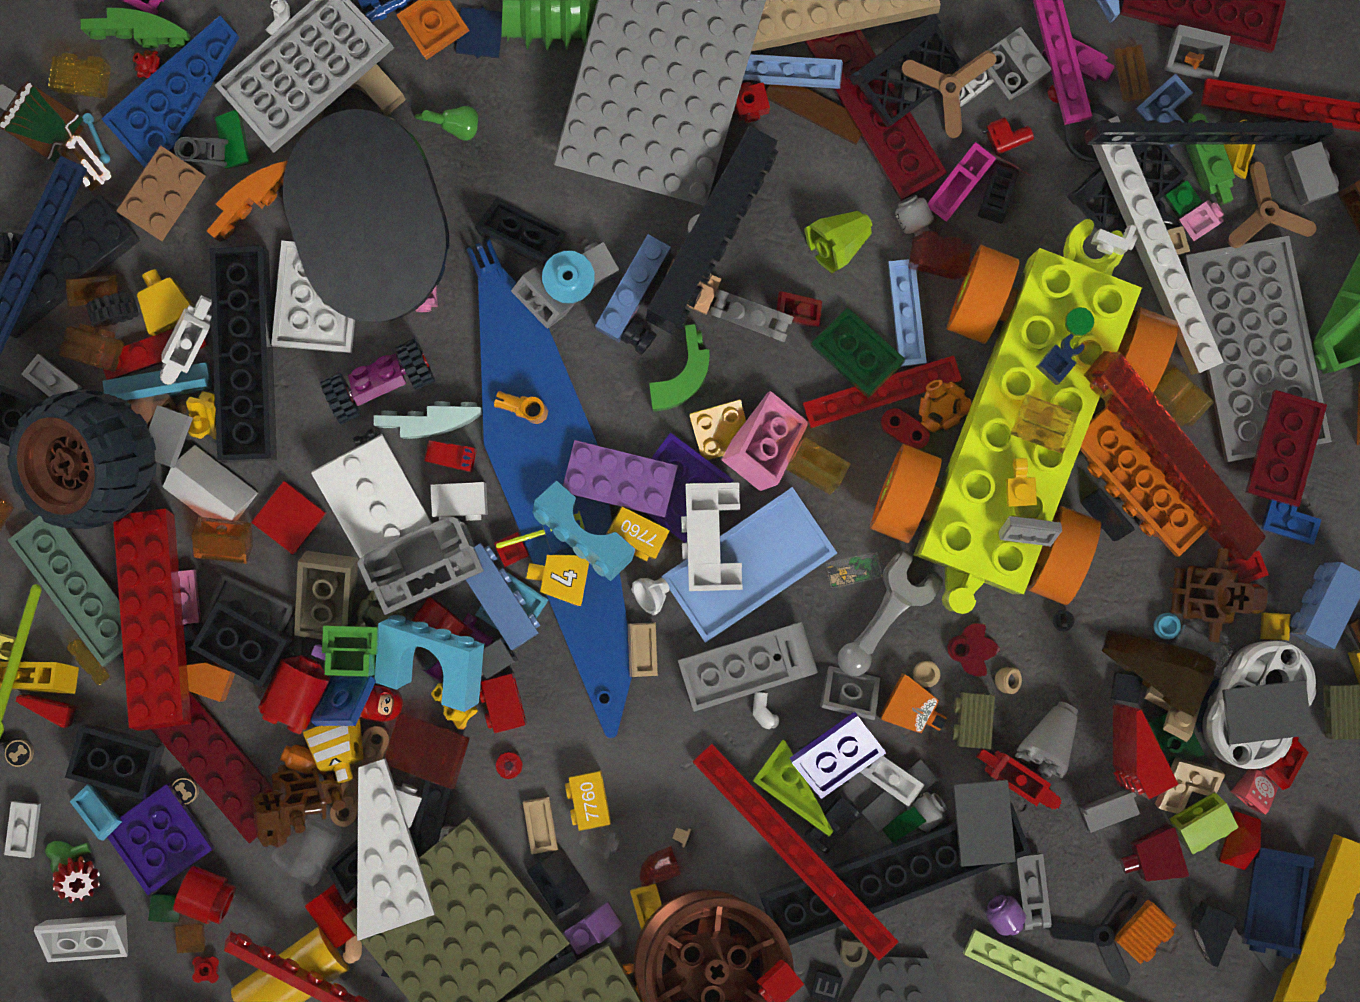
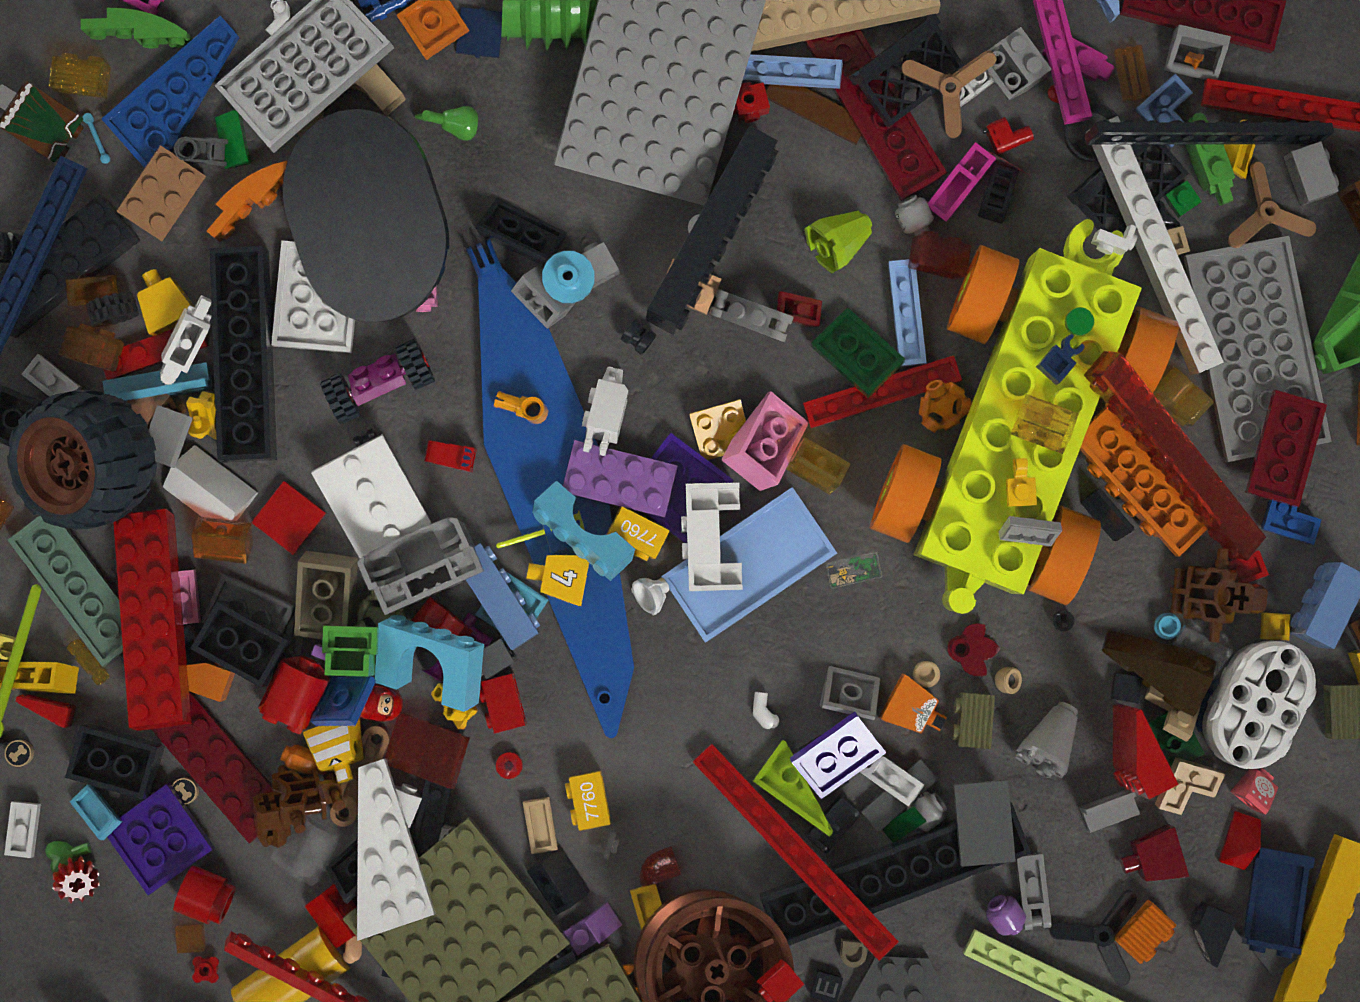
white slope [34,915,128,962] -> none
clear orange tile [57,133,113,192] -> none
red plant [132,49,160,78] -> none
dark green slope [148,892,180,922] -> none
light aqua slope [374,401,483,439] -> none
white brick [431,482,488,521] -> none
red plate [494,532,529,567] -> none
medium blue brick [595,234,671,342] -> none
tan tile [628,623,658,677] -> none
bright green arch [649,324,710,412] -> none
tan piece [672,828,692,848] -> none
light grey hinge [678,622,818,712] -> none
light grey piece [838,549,943,676] -> none
red plate [880,408,930,449] -> none
red hinge [976,748,1062,810] -> none
lime brick [1169,792,1239,855] -> none
bright pink bracket [1179,200,1224,241] -> none
dark grey tile [1222,680,1313,745] -> none
red hinge [1264,737,1309,790] -> none
none -> white hinge [582,367,628,456]

